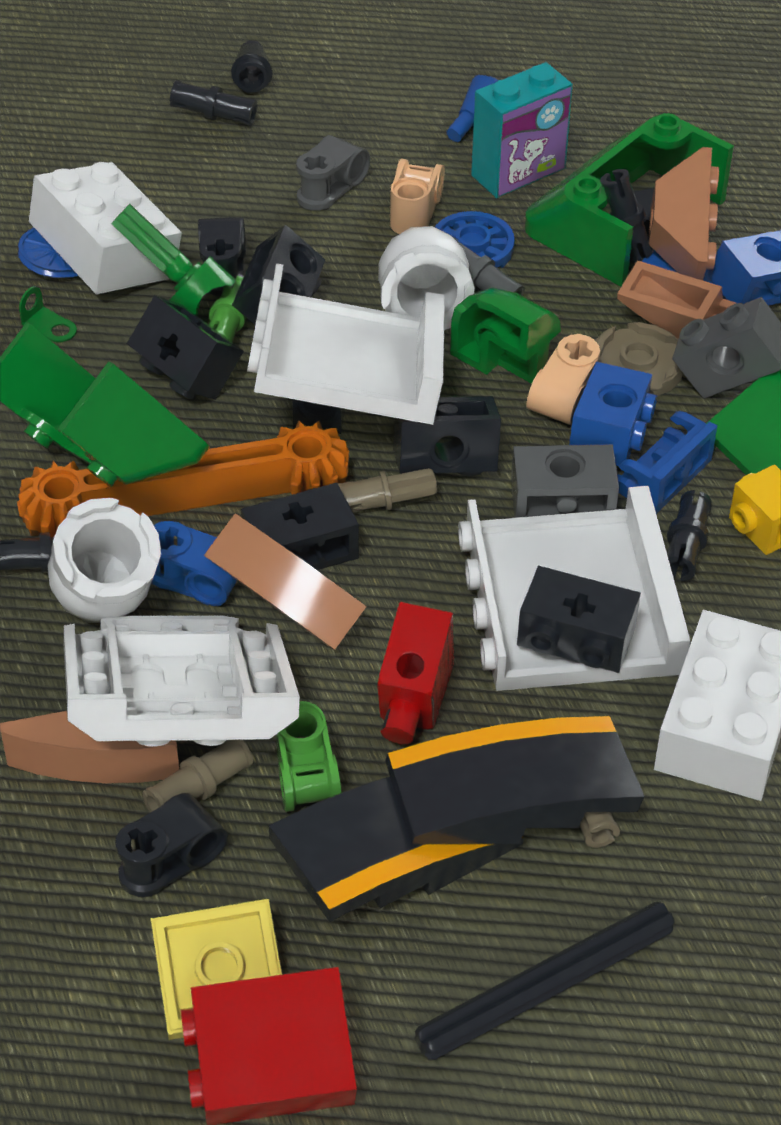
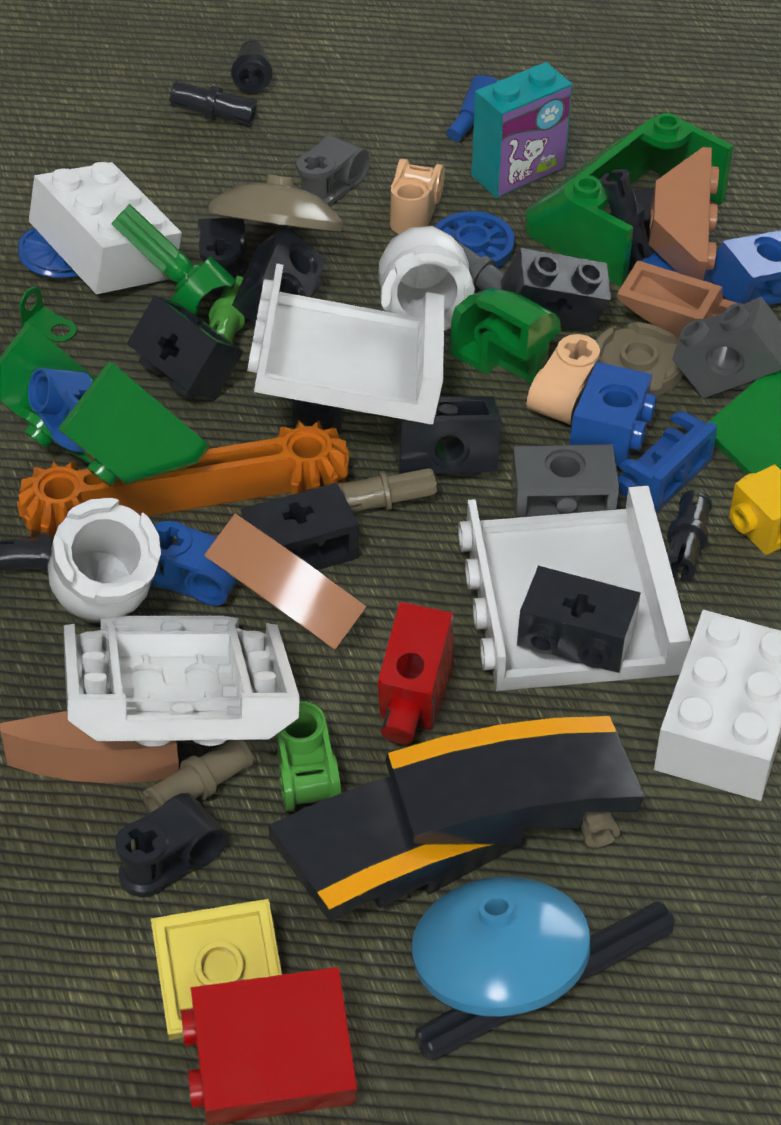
none -> blue piece [28,368,93,452]
none -> dark tan dish [207,174,343,231]
none -> dark azure dish [412,876,591,1016]
none -> black brick [500,248,611,333]

